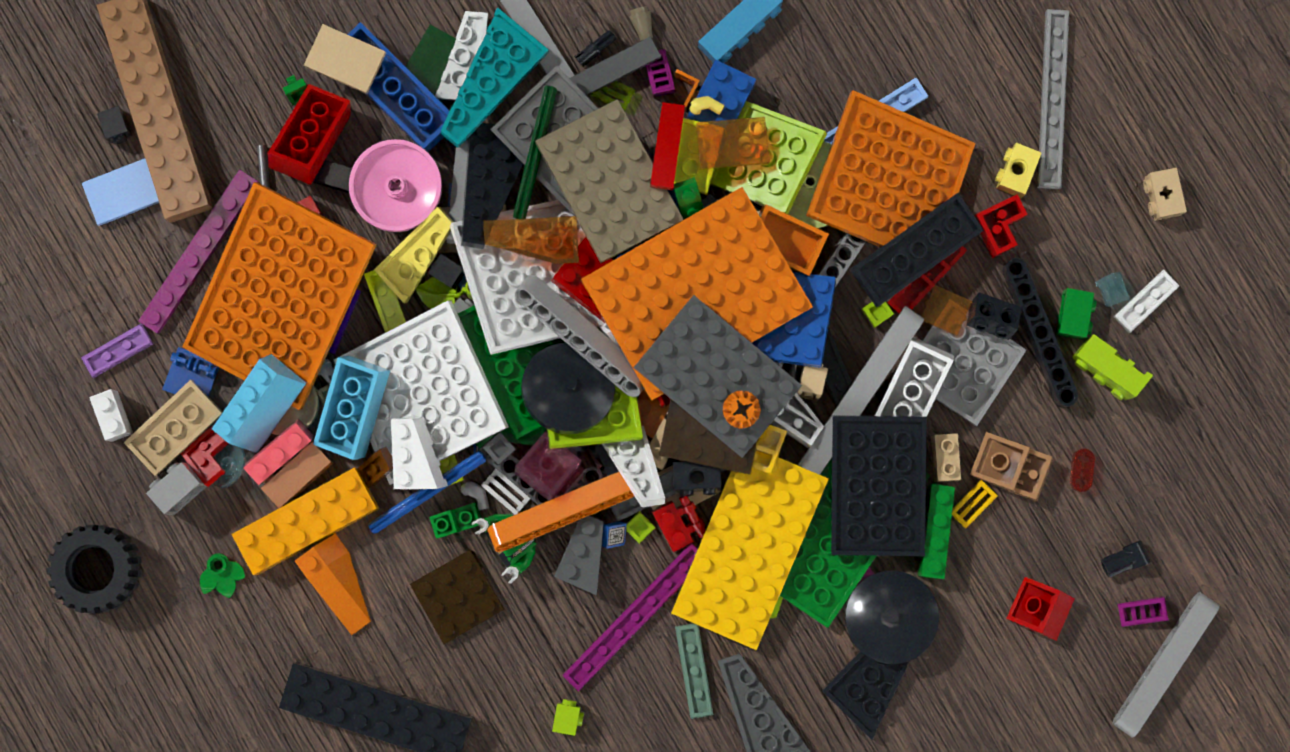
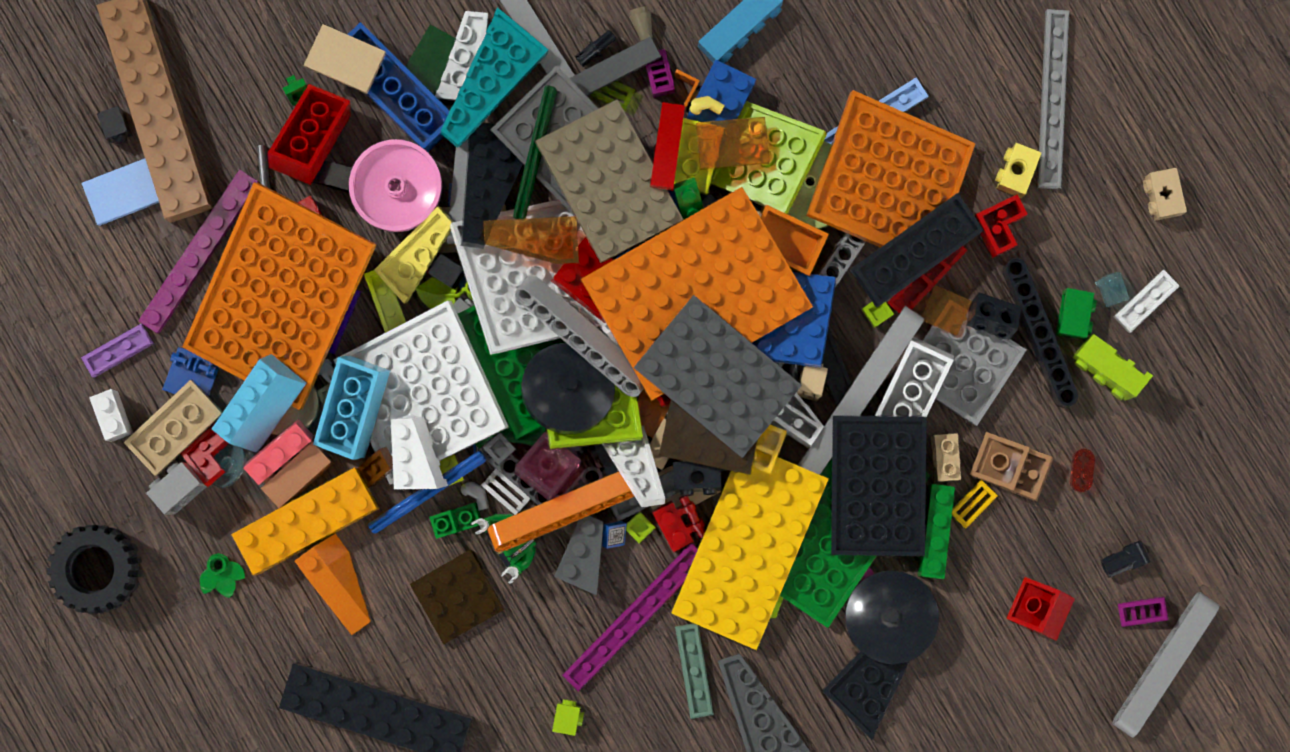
orange gear [723,391,761,428] -> none

